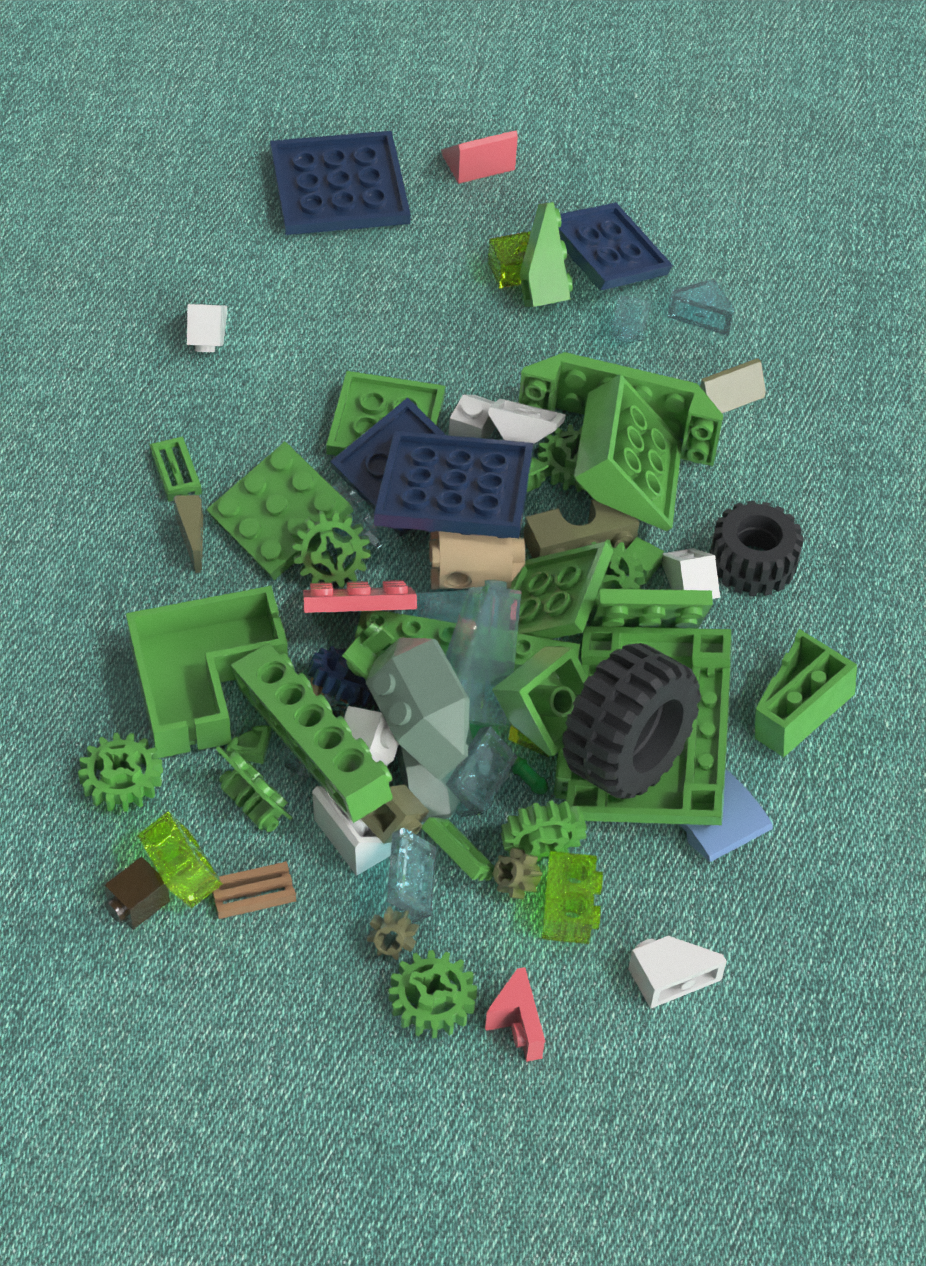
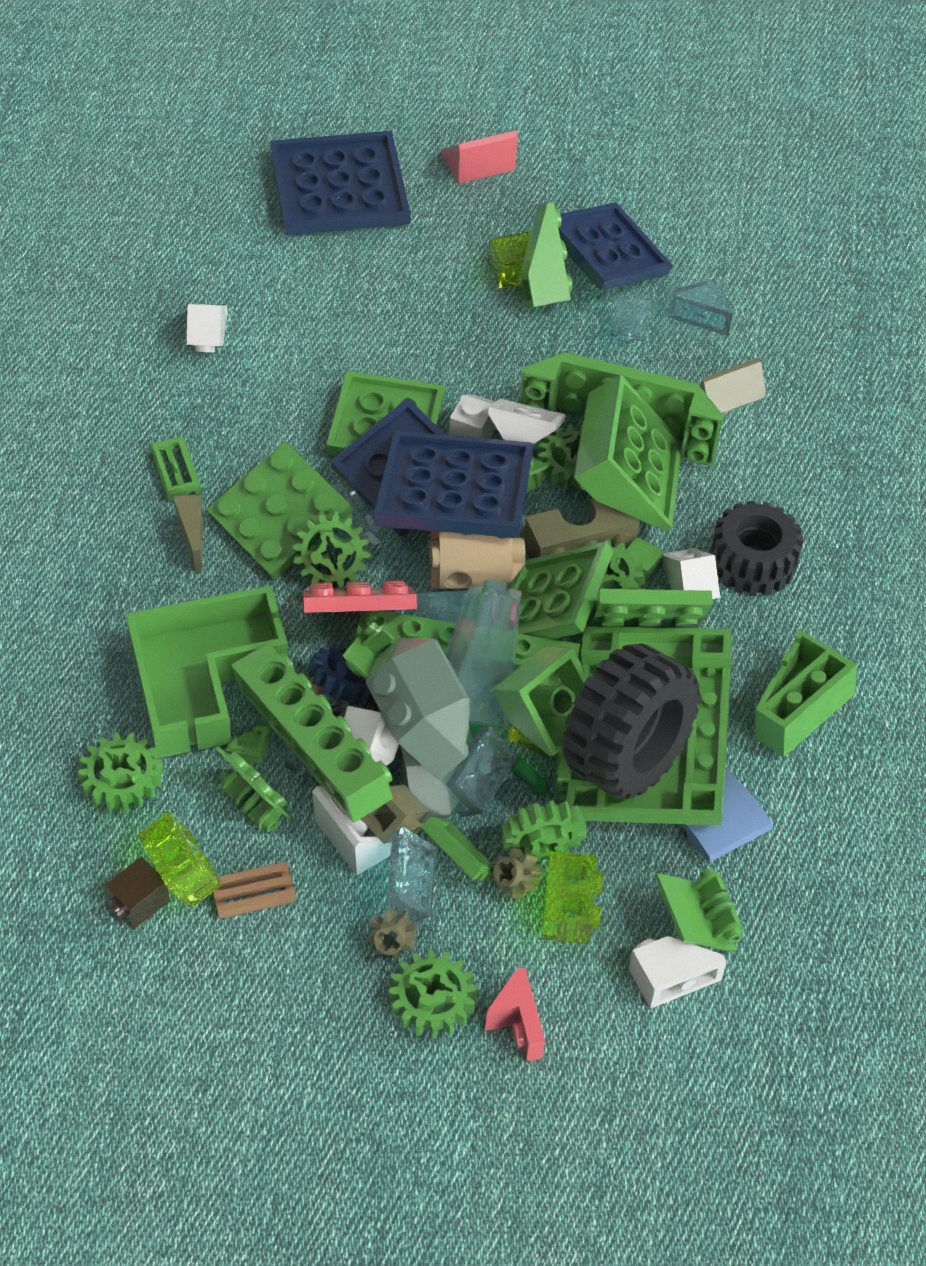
none -> bright green hinge [655,868,744,952]

